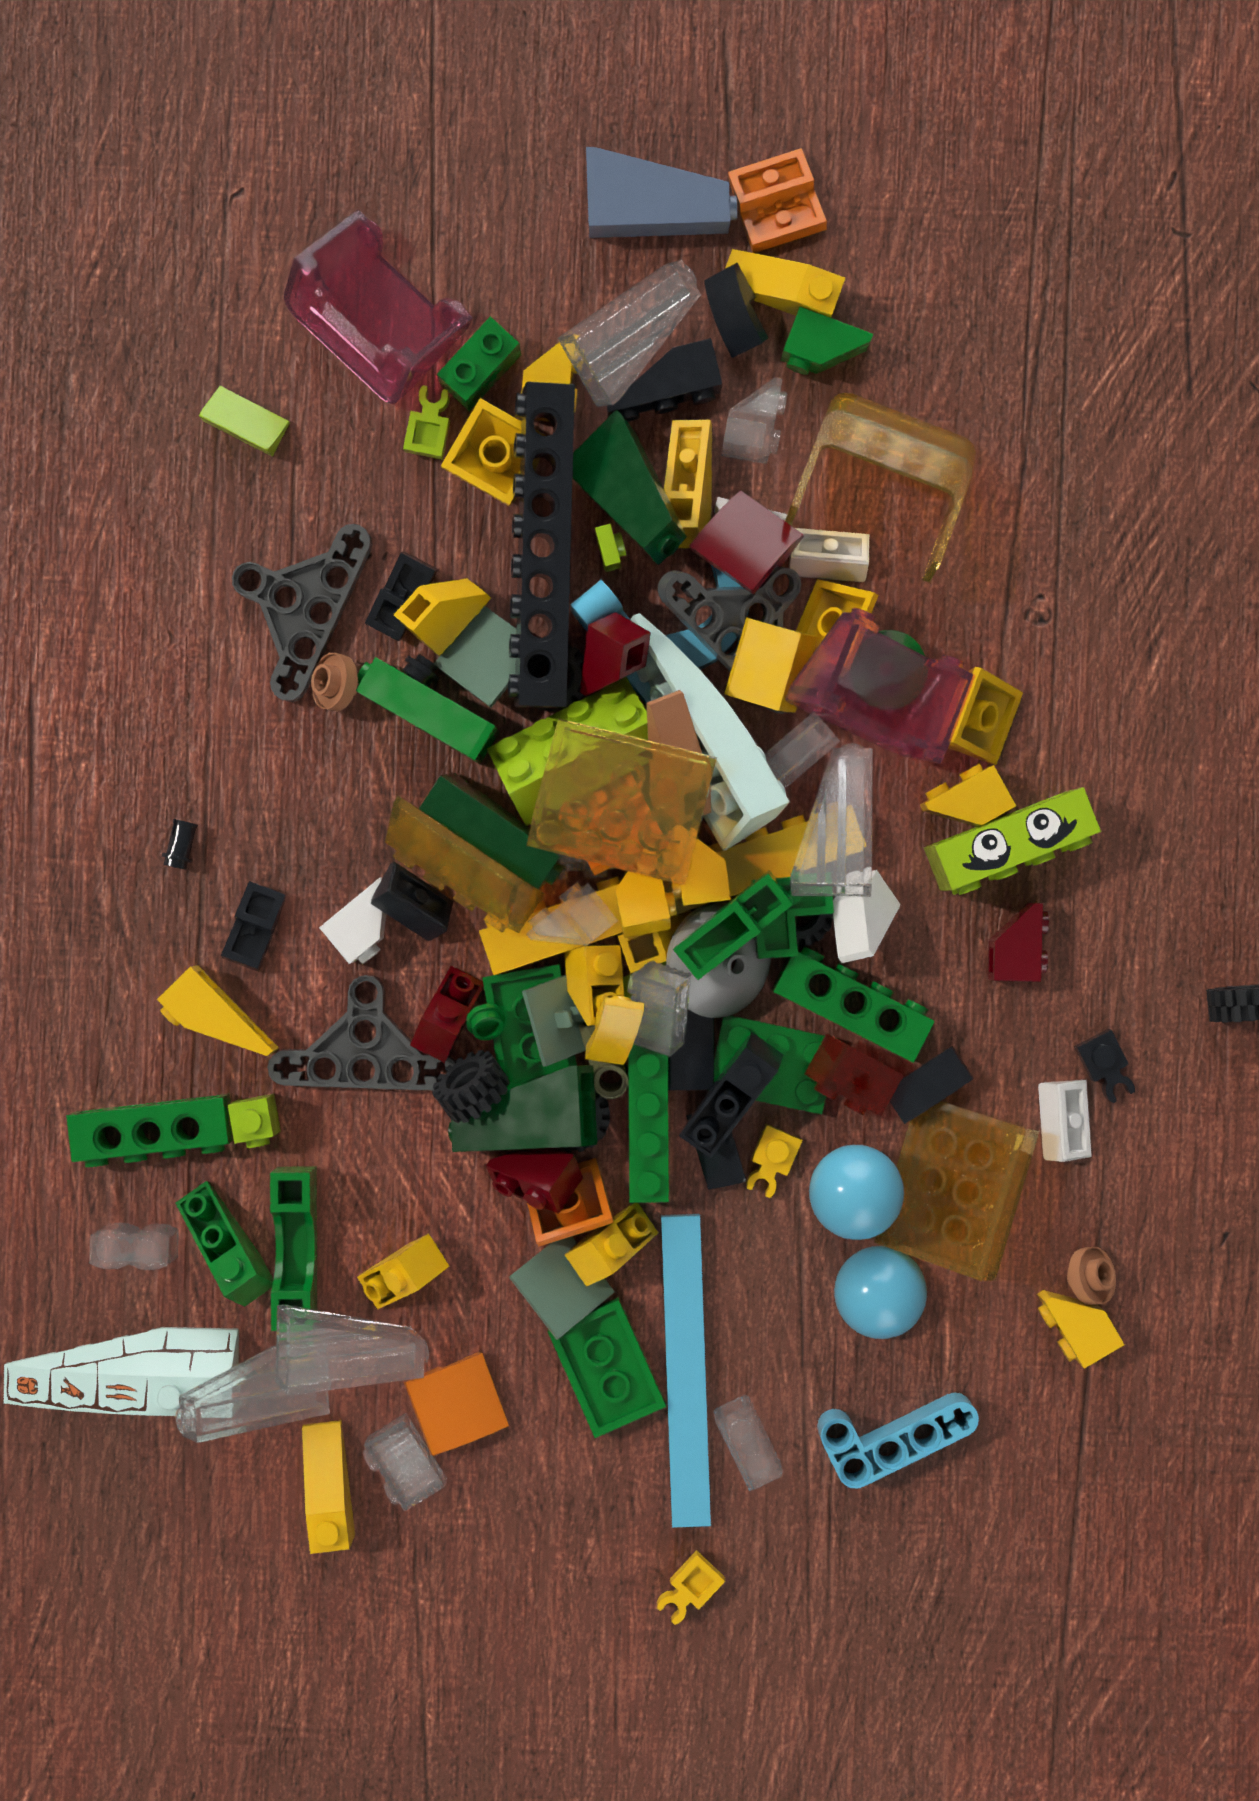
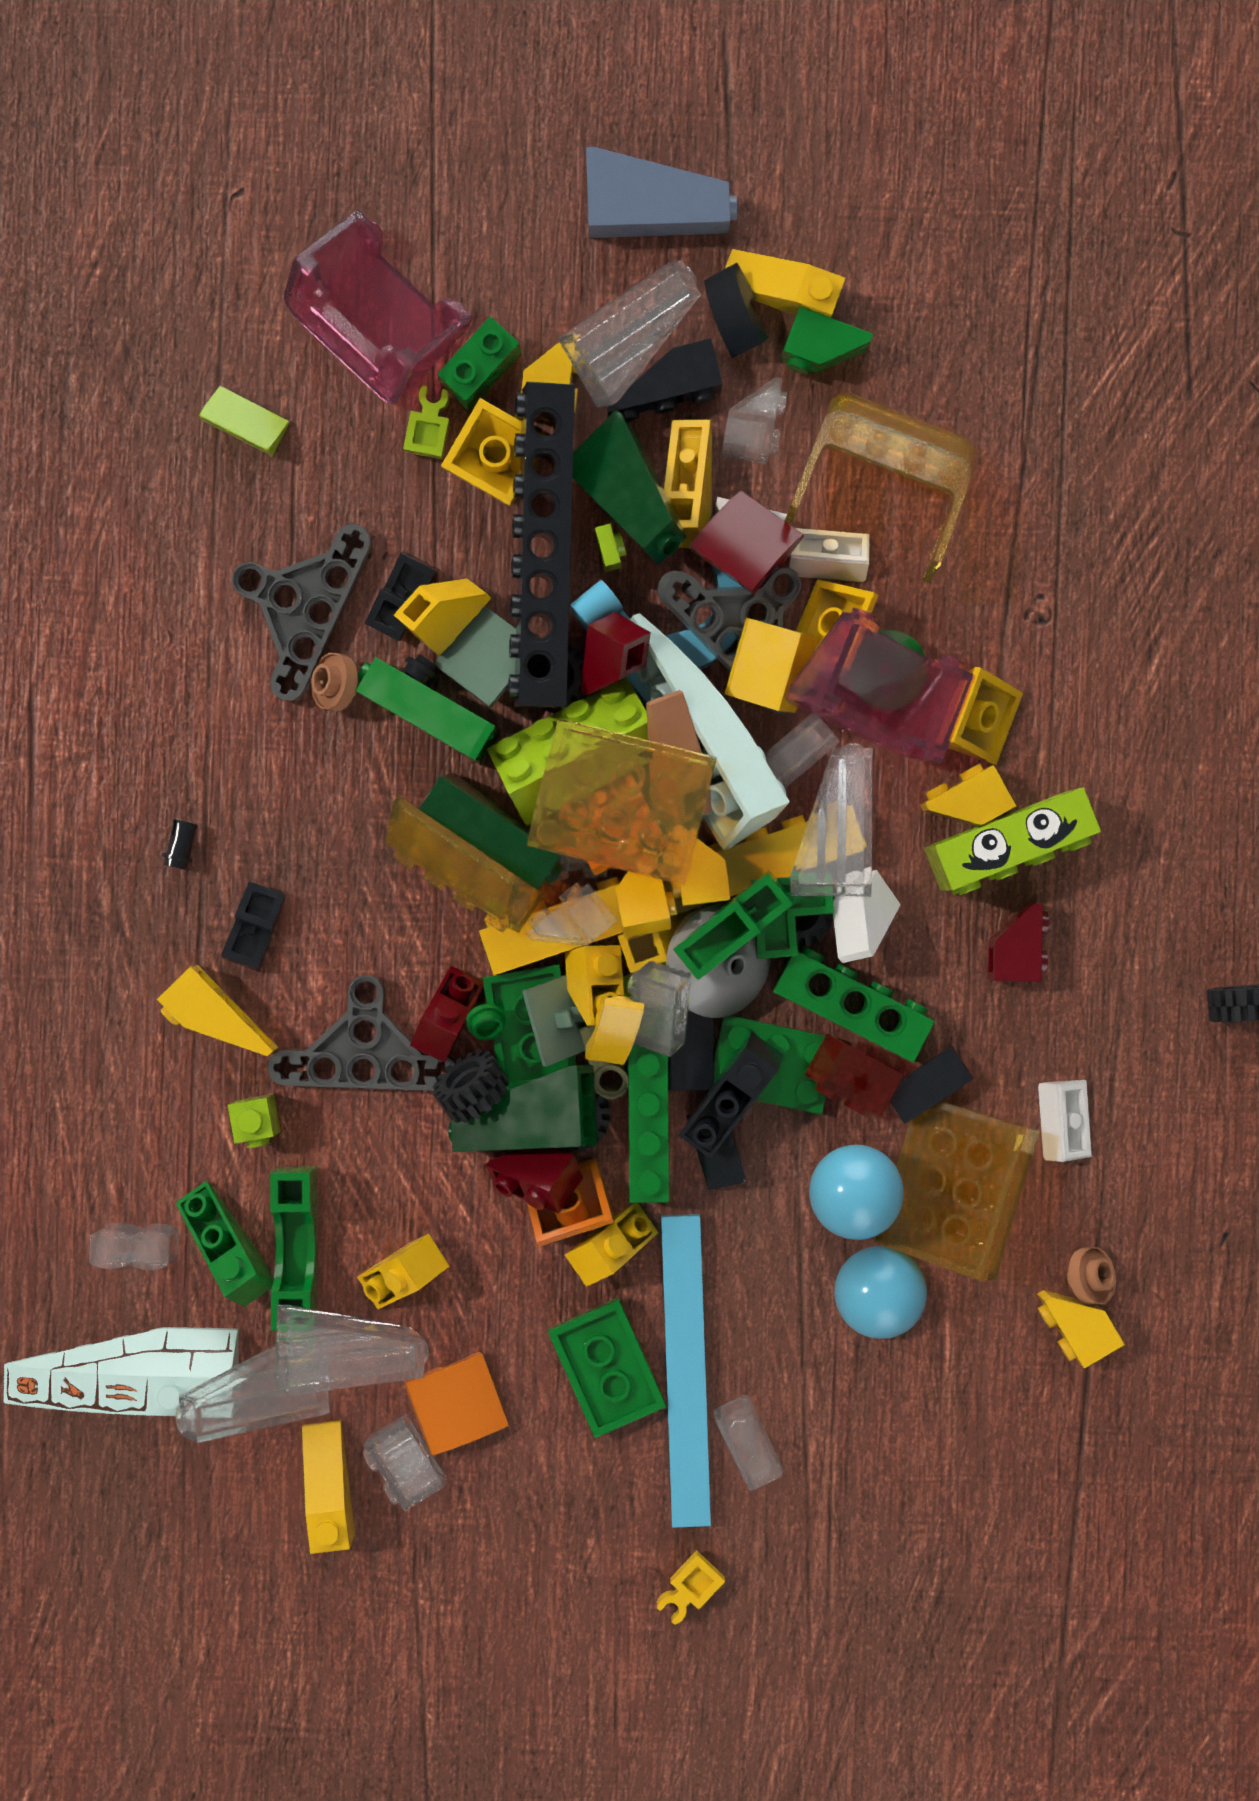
green brick [66,1094,234,1167] -> none
white slope [319,878,386,964] -> none
black slope [371,861,454,941] -> none
sand green piece [509,1236,615,1340] -> none
orange slope [728,148,827,253] -> none
yellow plate [746,1124,803,1198] -> none
medium azure beam [817,1393,979,1489] -> none
black plate [1074,1029,1135,1103] -> none

